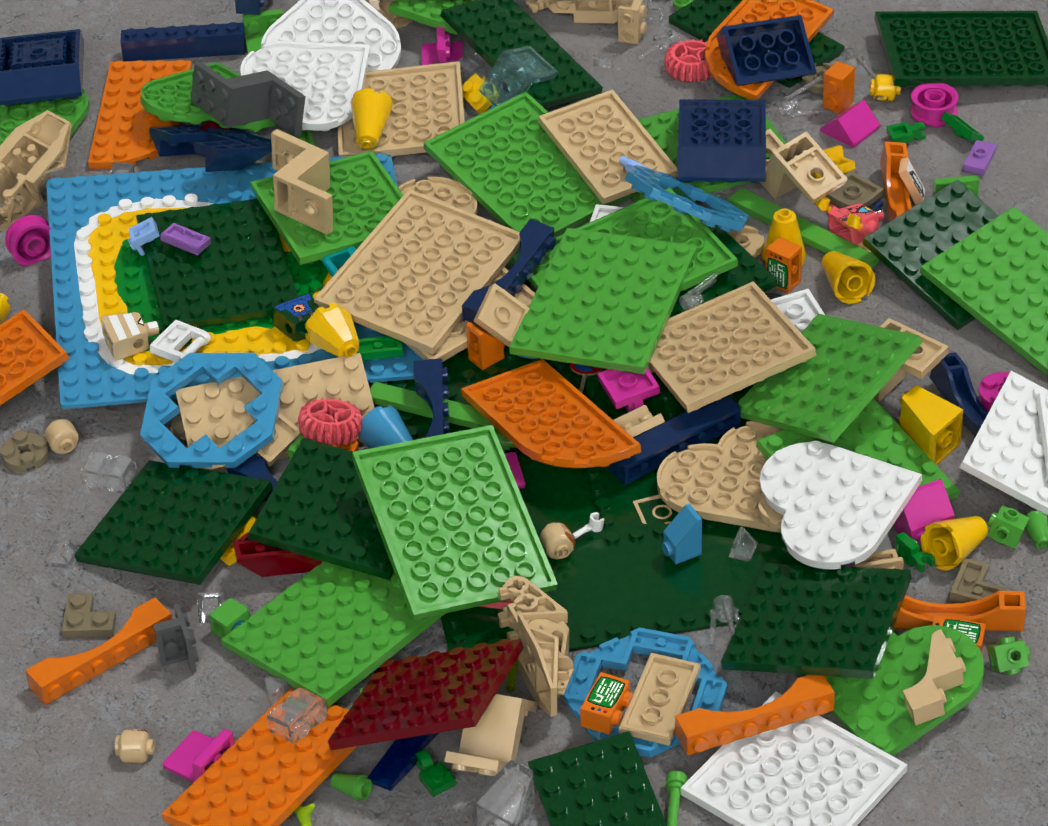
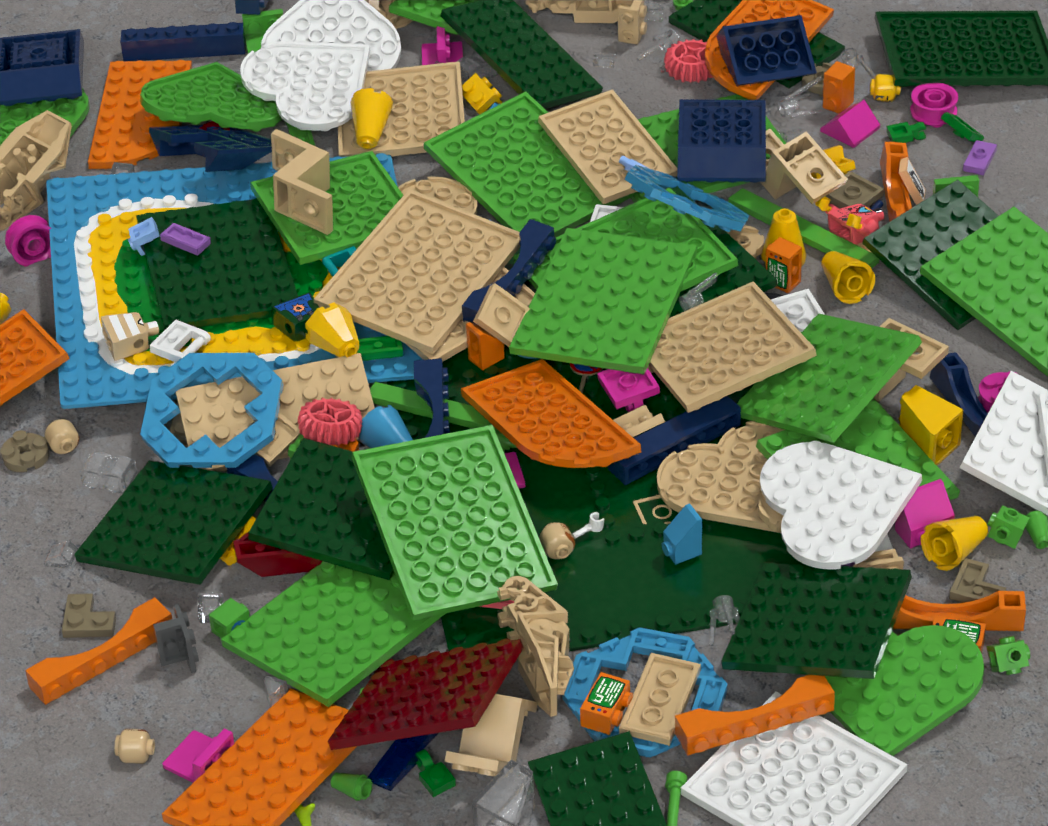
dark grey bracket [190,62,306,136] -> none
clear brick [267,688,328,743] -> none
clear light blue bracket [478,46,558,106] -> none
clear neon green piece [506,660,518,692] -> none
clear slope [729,527,758,562] -> none
green plate [895,532,935,573] -> none
tan arch [903,629,966,726] -> none

